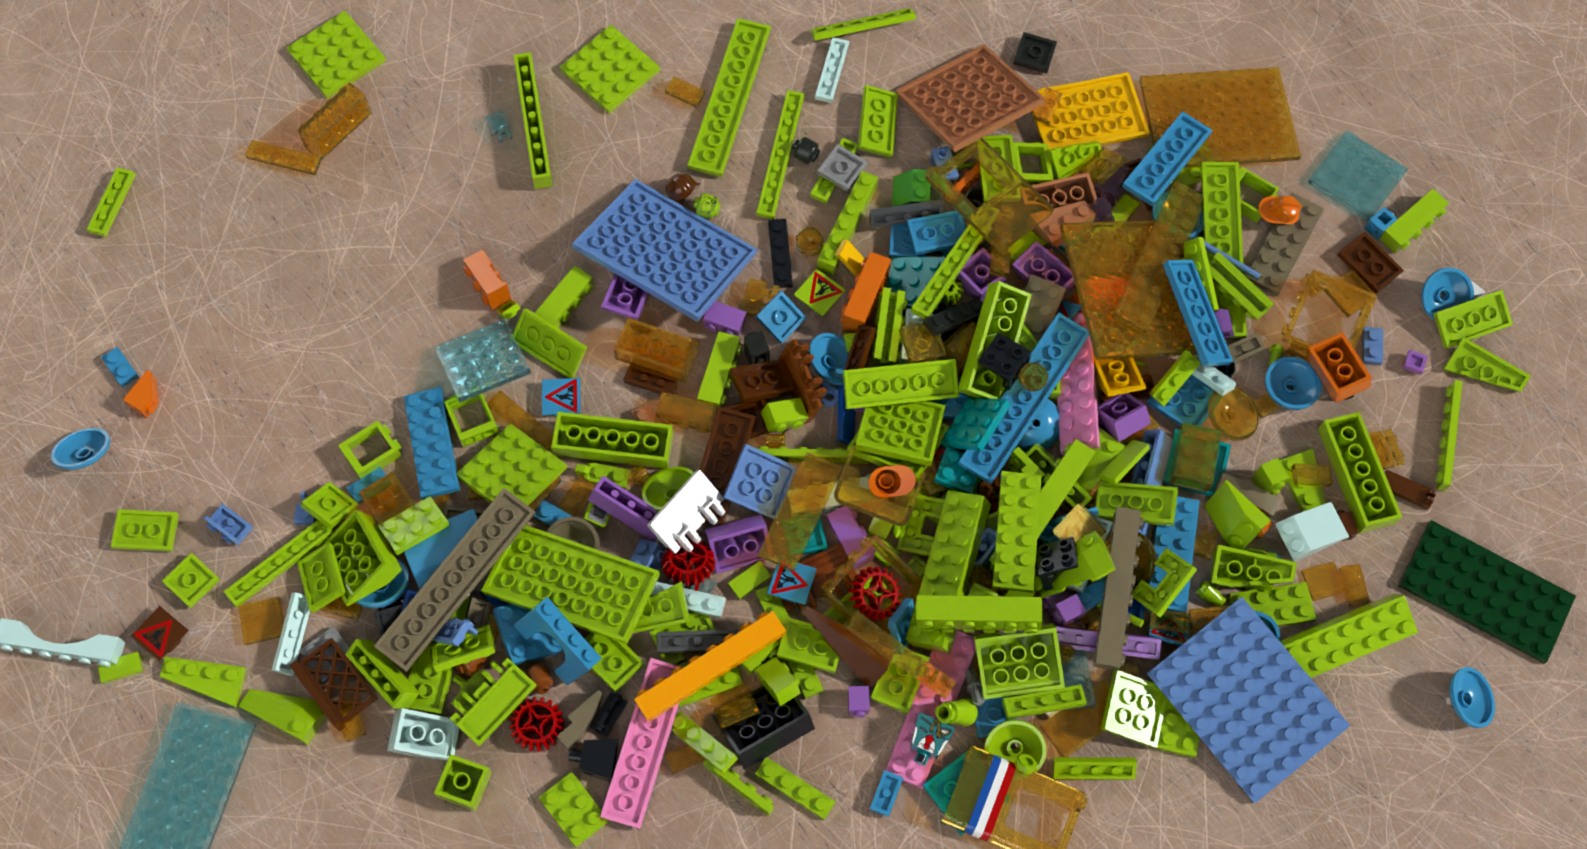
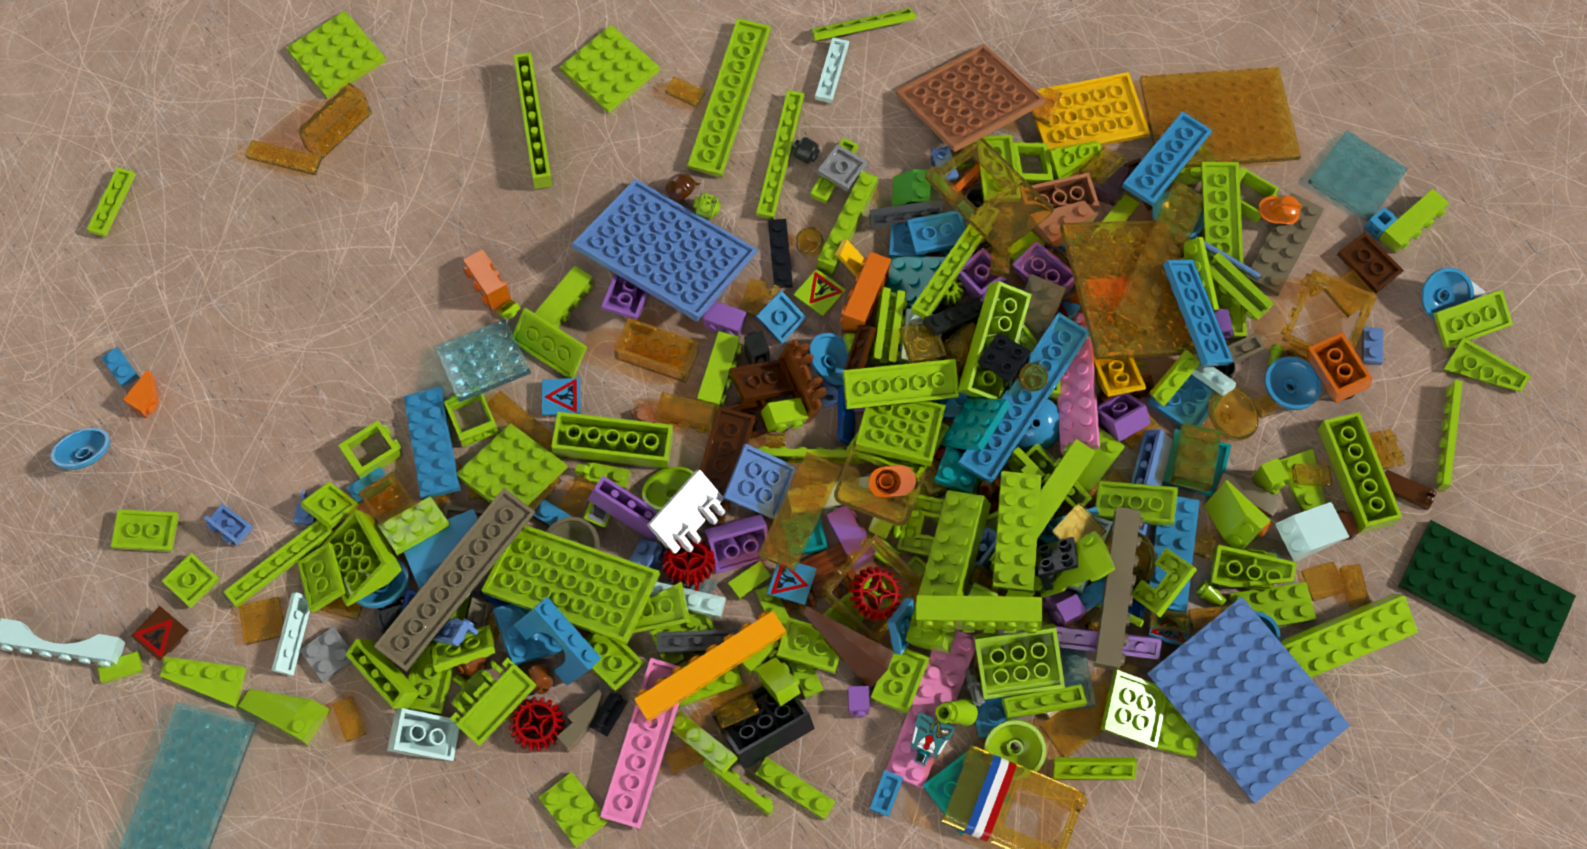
reddish brown fence [289,638,378,732] -> none
lime brick [434,754,492,811] -> none
clear light blue plate [485,110,512,143] -> none
black torso [569,739,619,782] -> none
reddish brown hinge [623,364,678,398] -> none
clear yellow plate [631,465,651,485] -> none
clear yellow arch [842,610,957,699] -> none
lime tile [858,85,898,158] -> none
pearl dark grey plate [1013,32,1057,74] -> none
lime tile [1015,754,1037,774] -> none
clear yellow hinge [1059,645,1075,663] -> none
hinge [1092,194,1115,225] -> none
lime tile [1099,439,1150,484] -> none
medium lavender plate [1403,350,1428,375] -> none
dark azure dish [1449,667,1495,728] -> none

